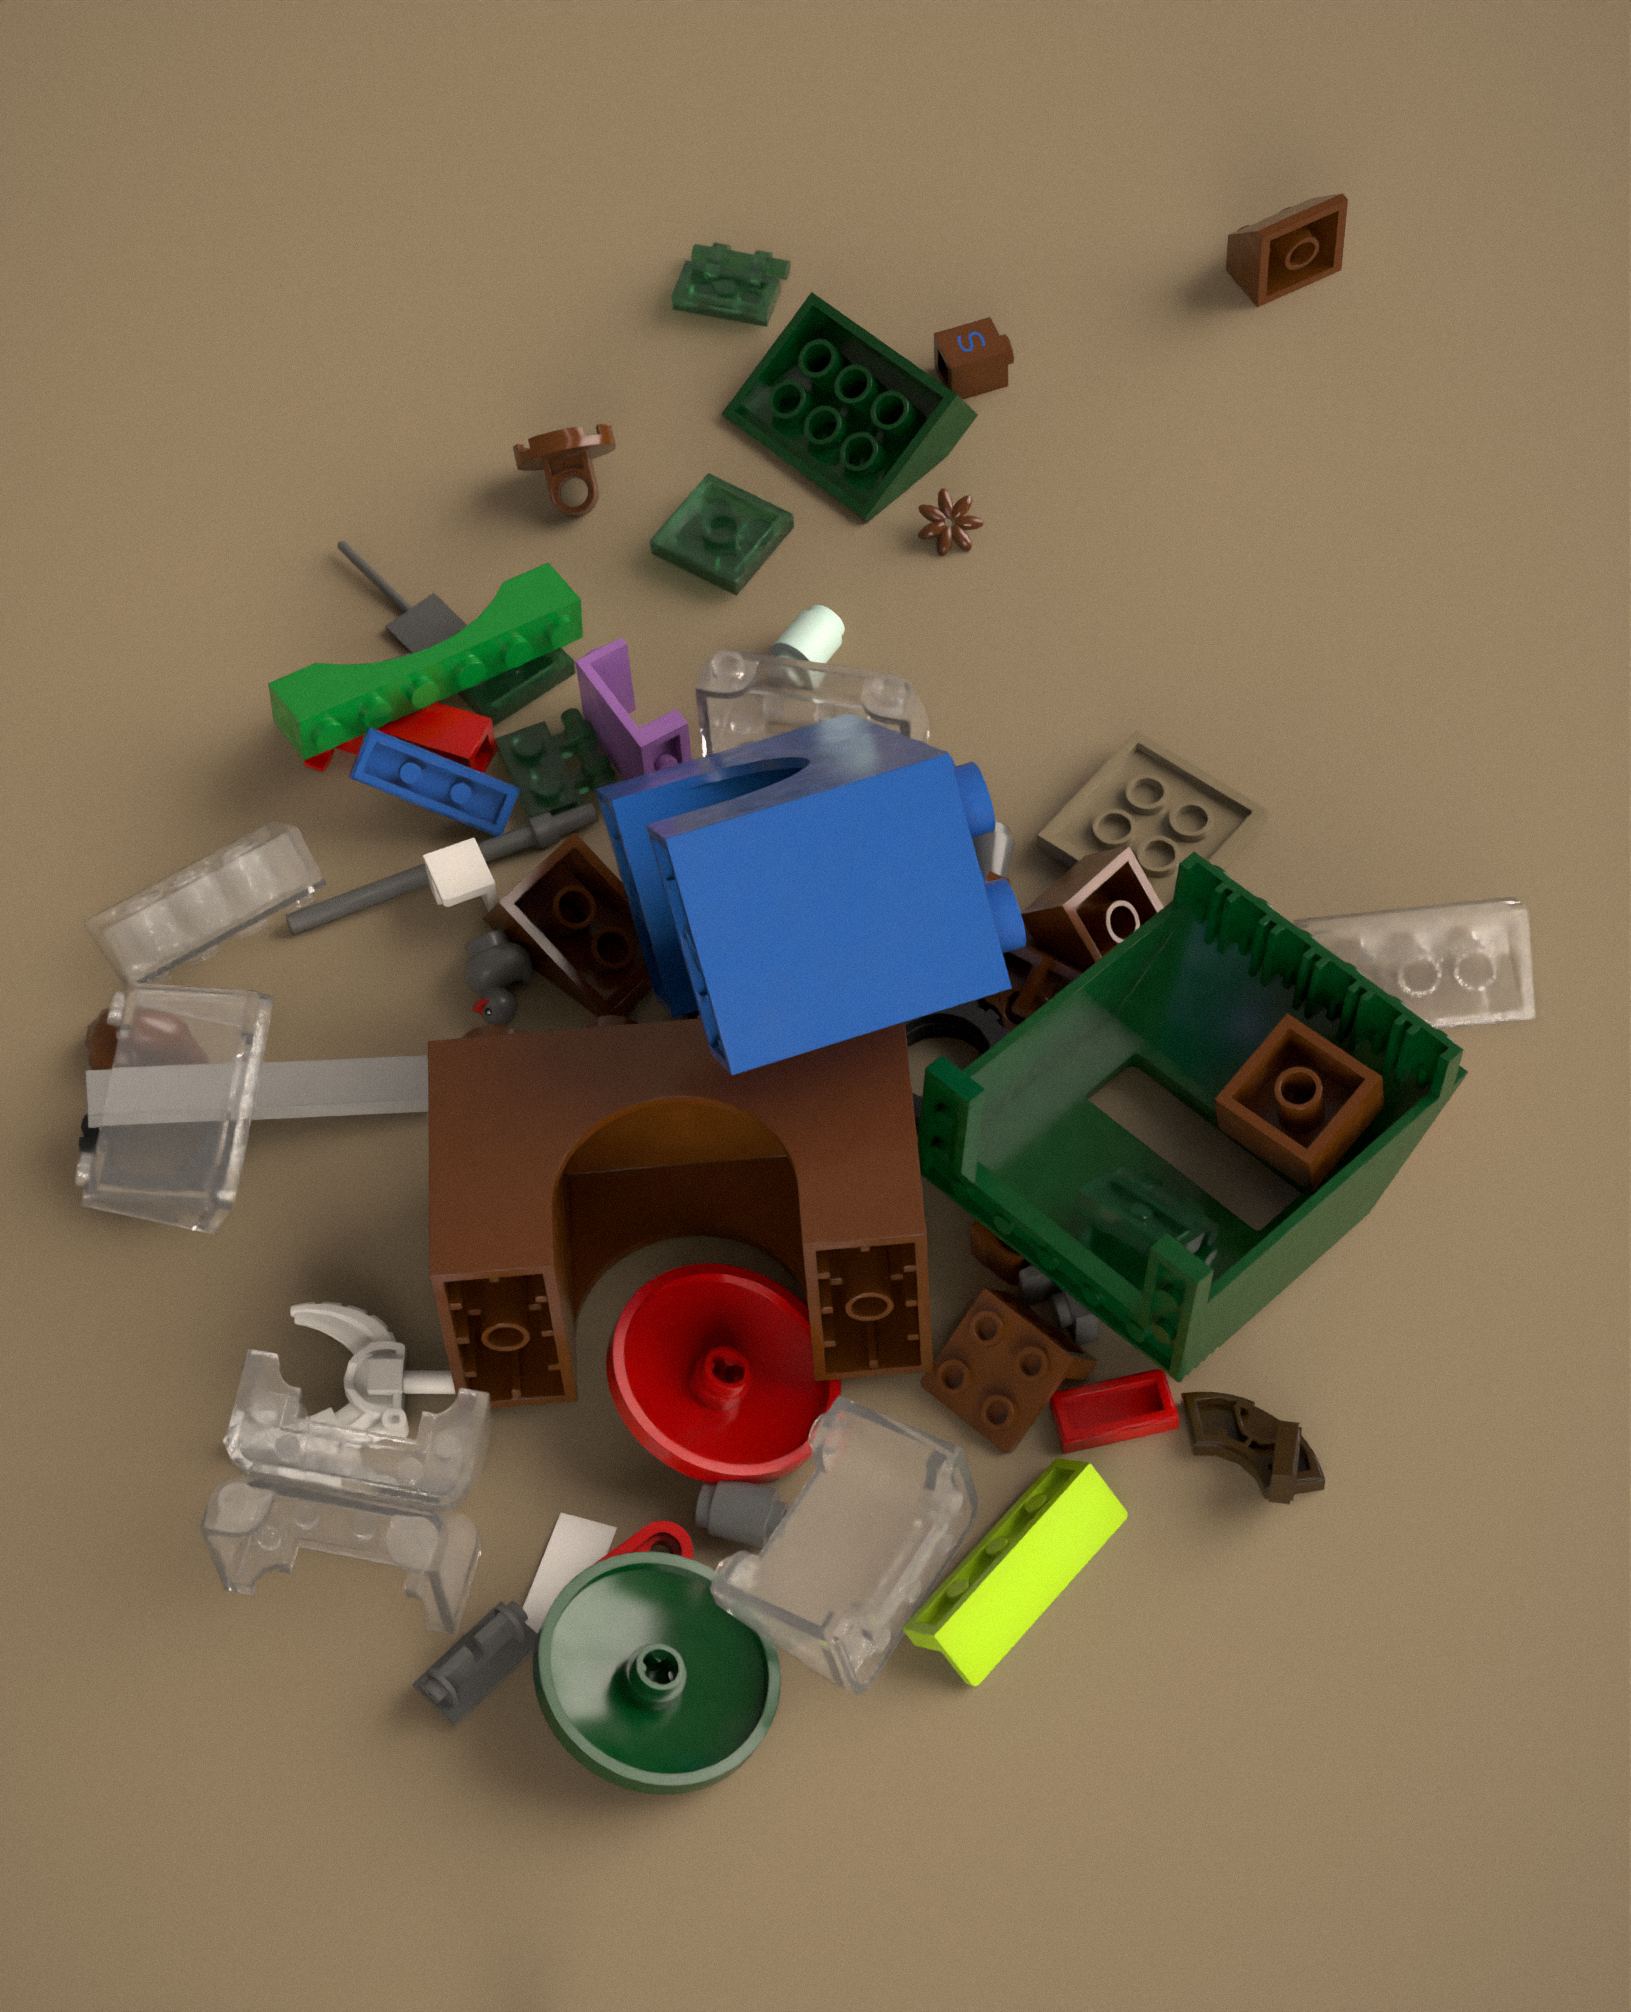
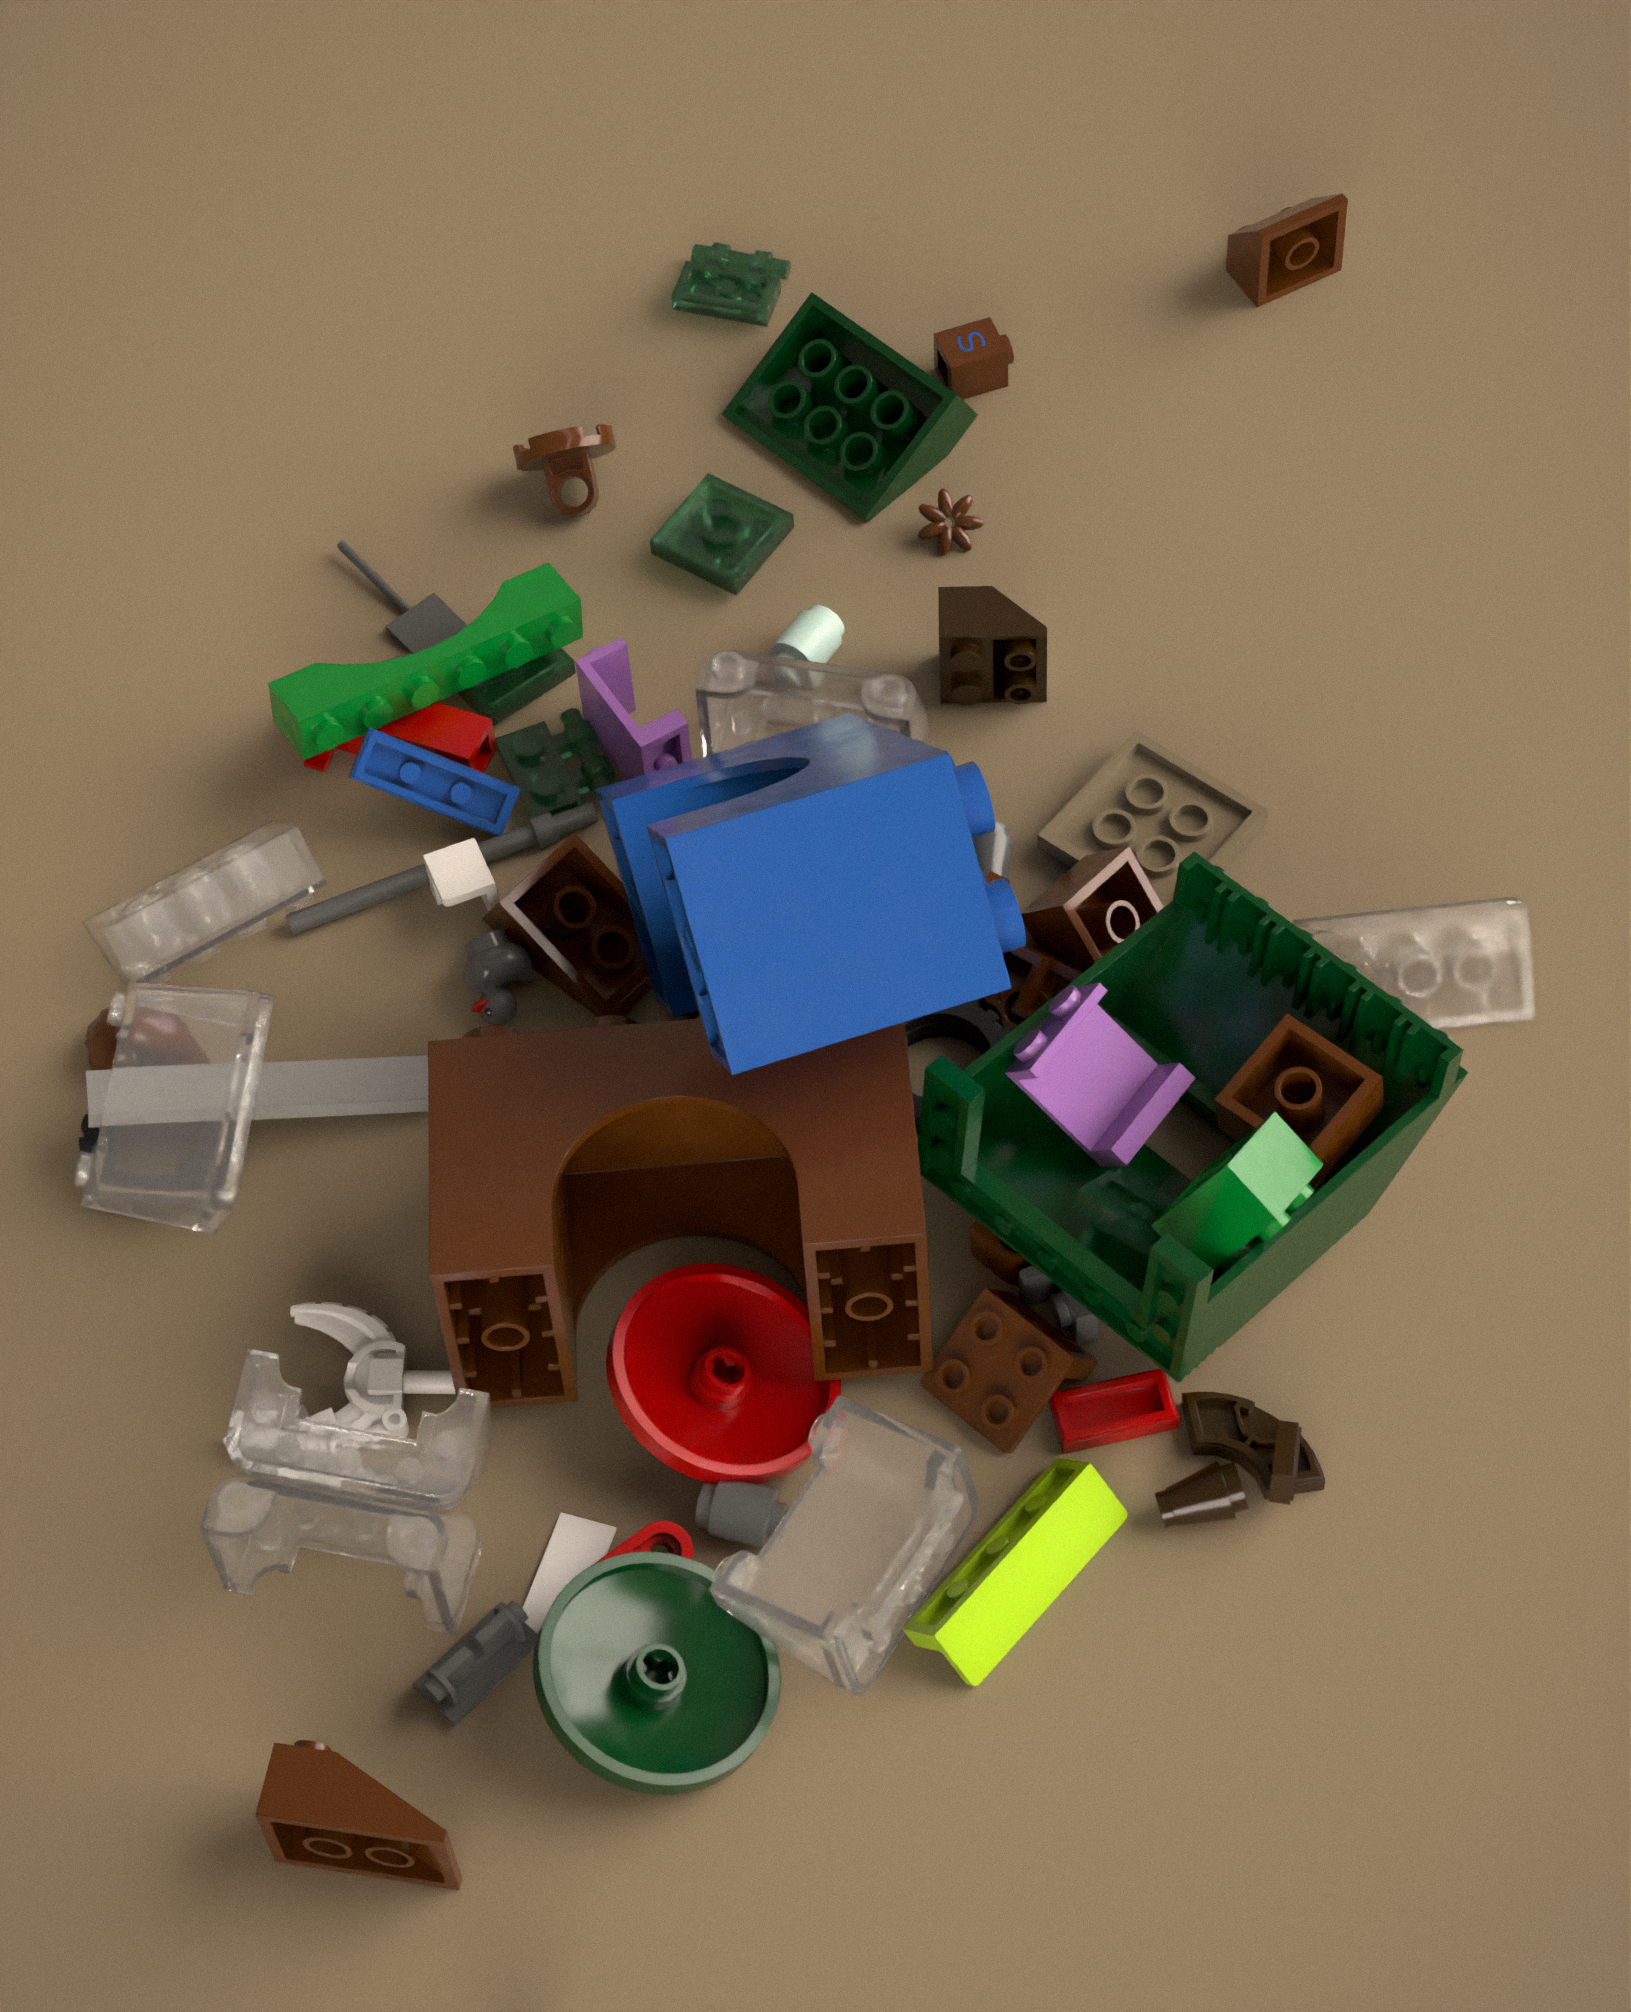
none -> reddish brown slope [255,1740,462,1890]
none -> dark brown slope [938,586,1047,705]
none -> medium lavender panel [1005,983,1195,1167]
none -> green brick [1151,1112,1324,1272]
none -> dark brown cone [1155,1461,1249,1528]

